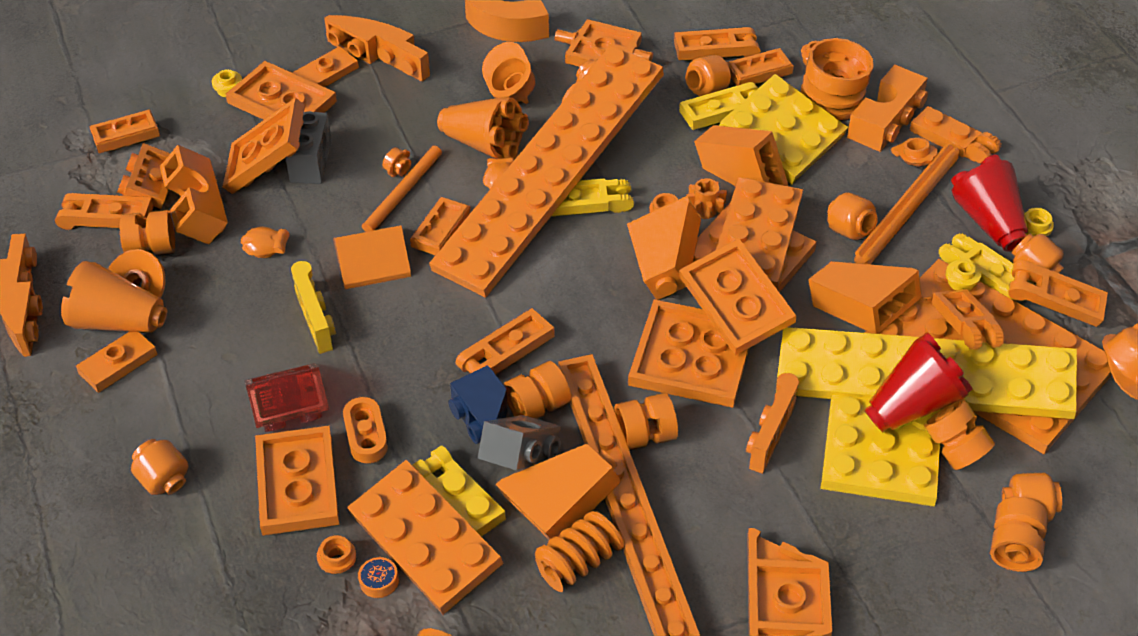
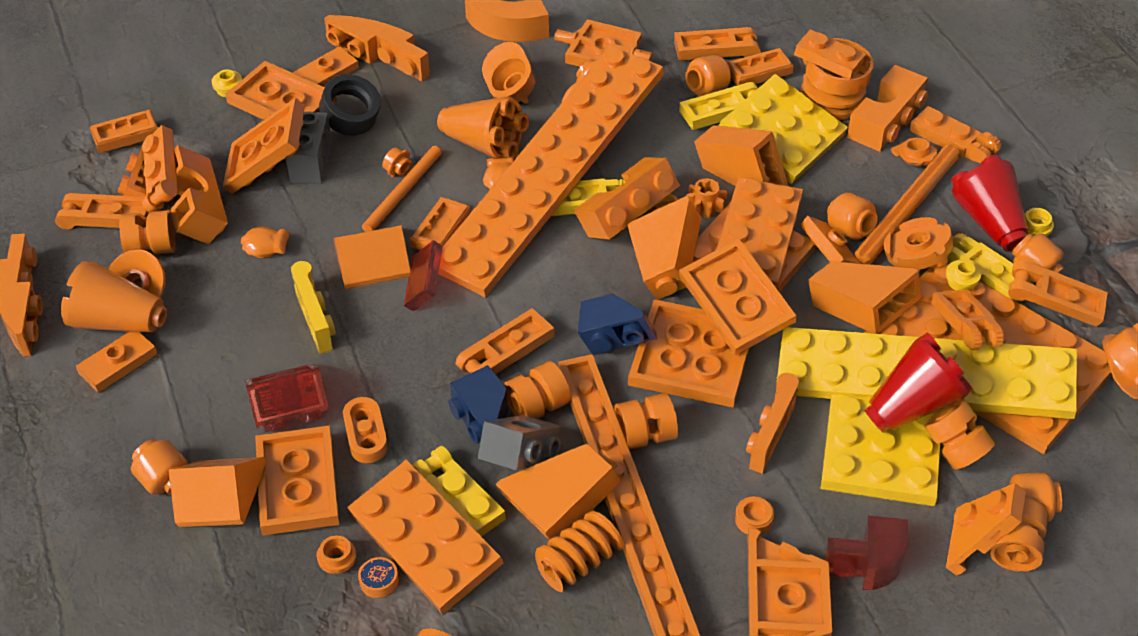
none -> orange plate [141,125,178,213]
none -> orange slope [169,457,267,527]
none -> black tyre [319,74,381,135]
none -> clear red tile [404,240,442,311]
none -> orange arch [574,157,680,240]
none -> dark blue slope [578,294,657,355]
none -> orange tile [735,496,774,535]
none -> orange plate [794,29,866,80]
none -> orange plate [801,216,861,264]
none -> clear red brick [824,515,908,590]
none -> orange plate [884,217,954,270]
none -> orange wing [946,483,1026,576]

